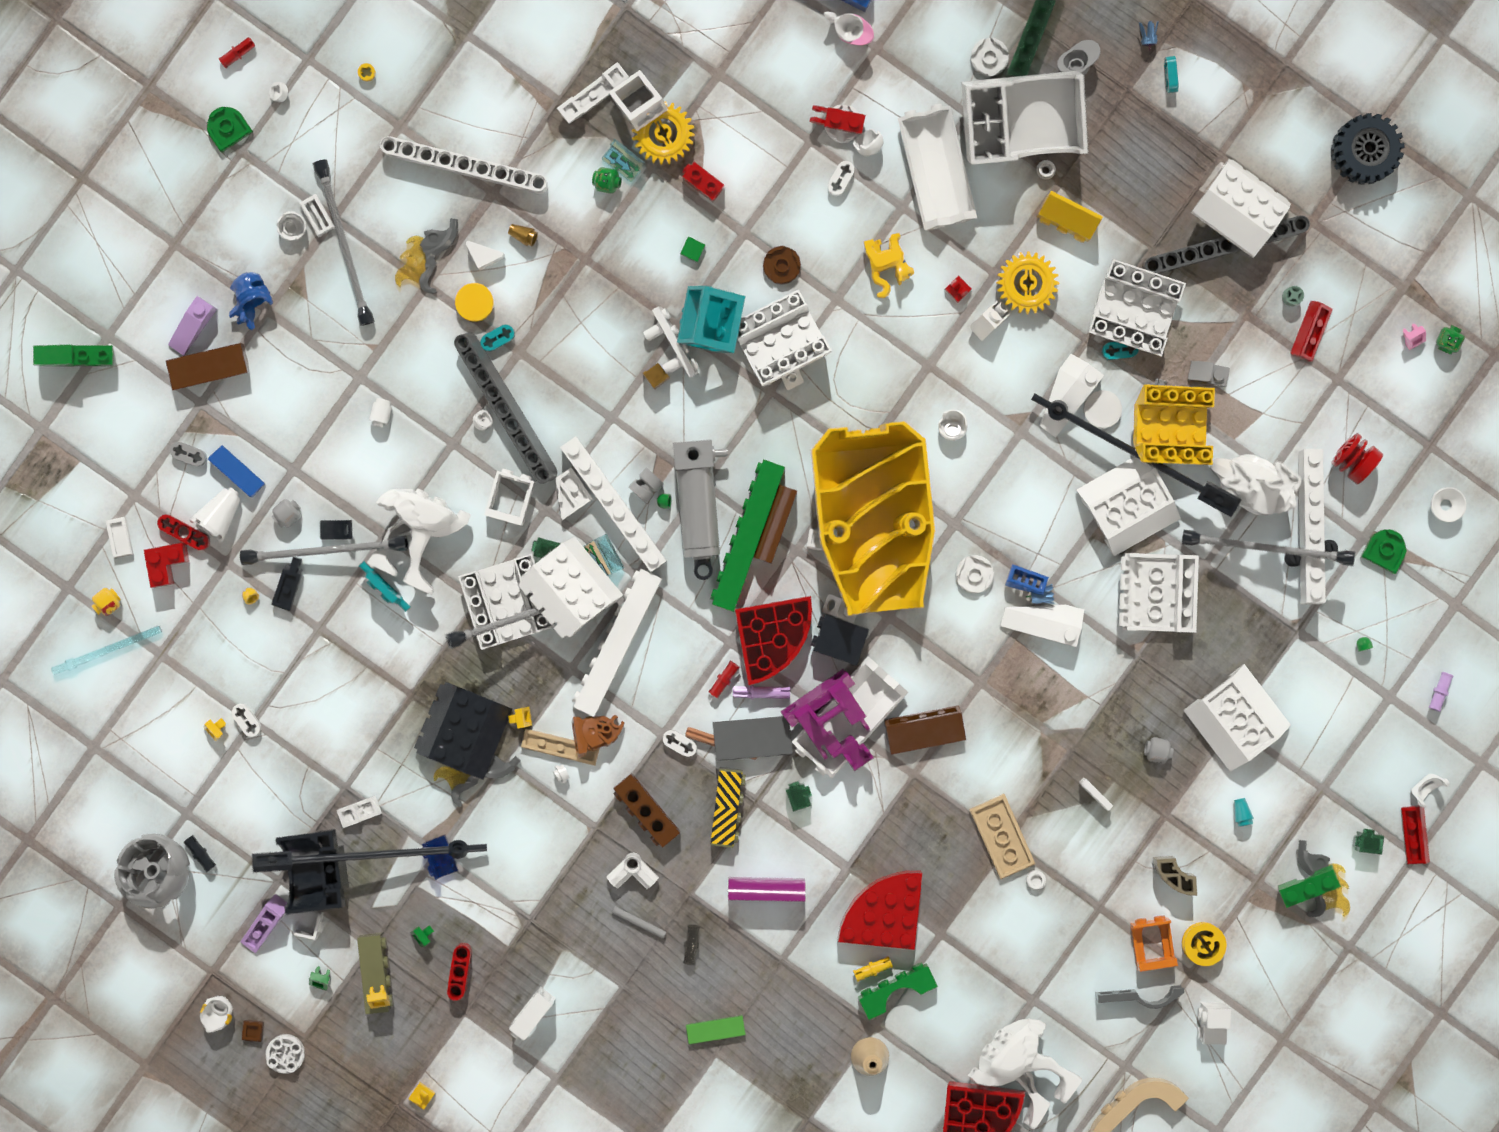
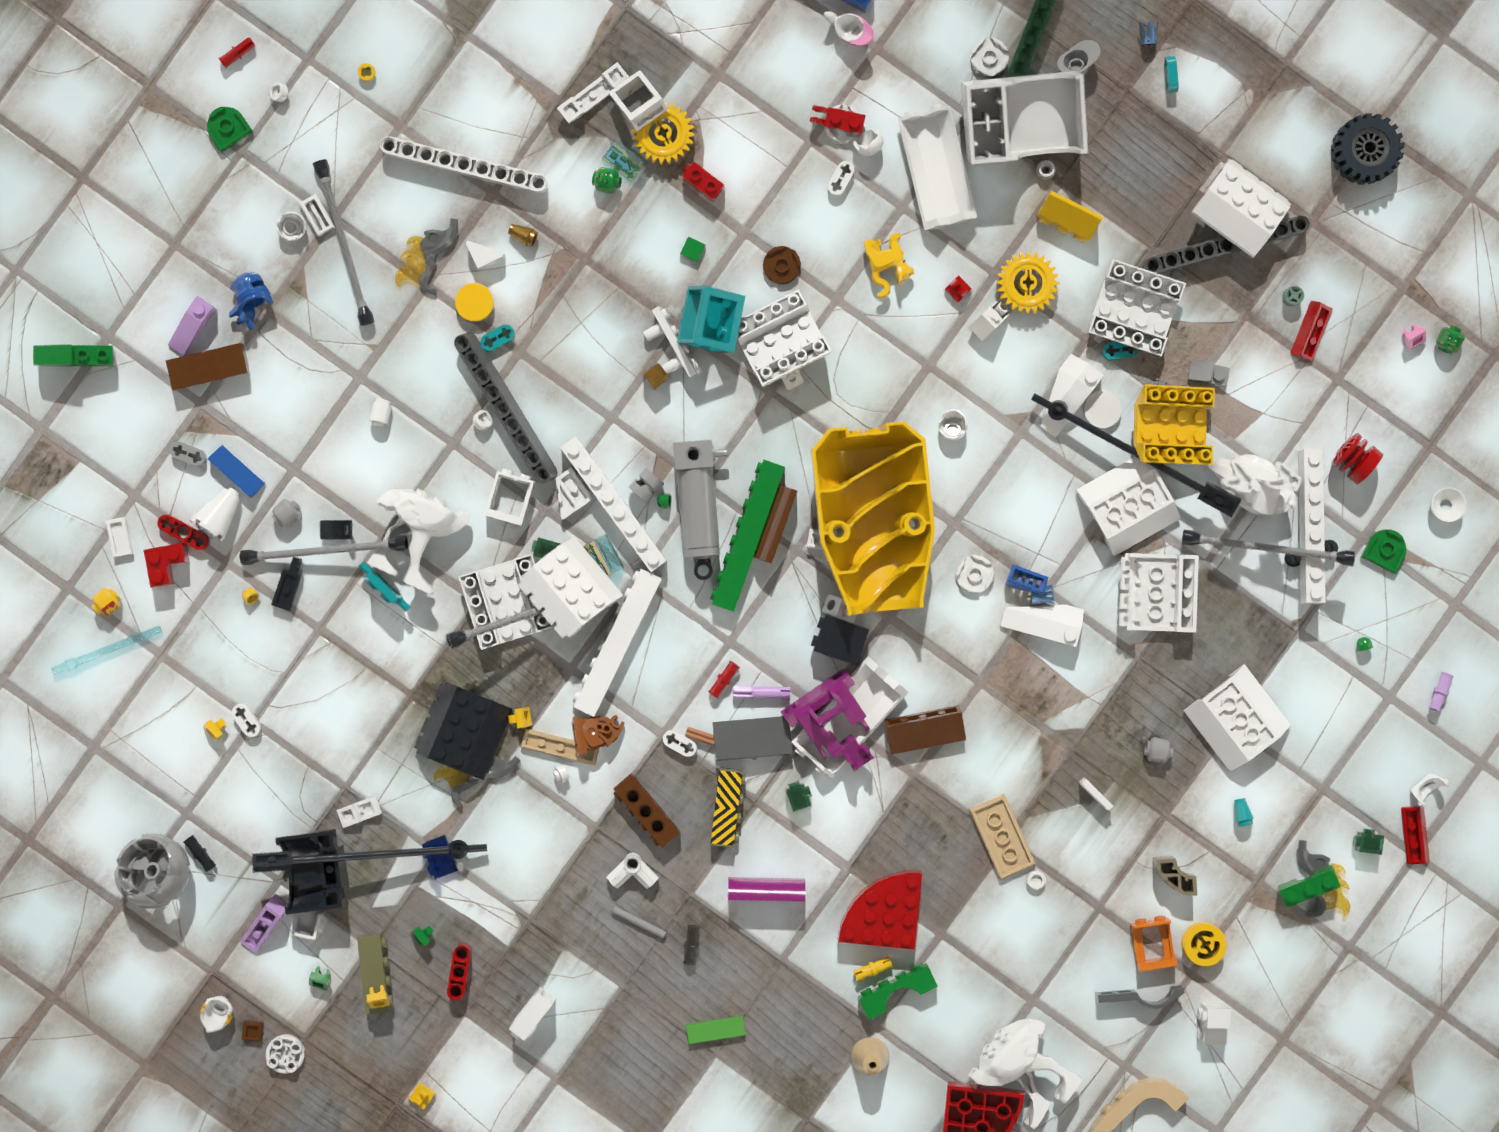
red brick [735,596,812,685] -> none

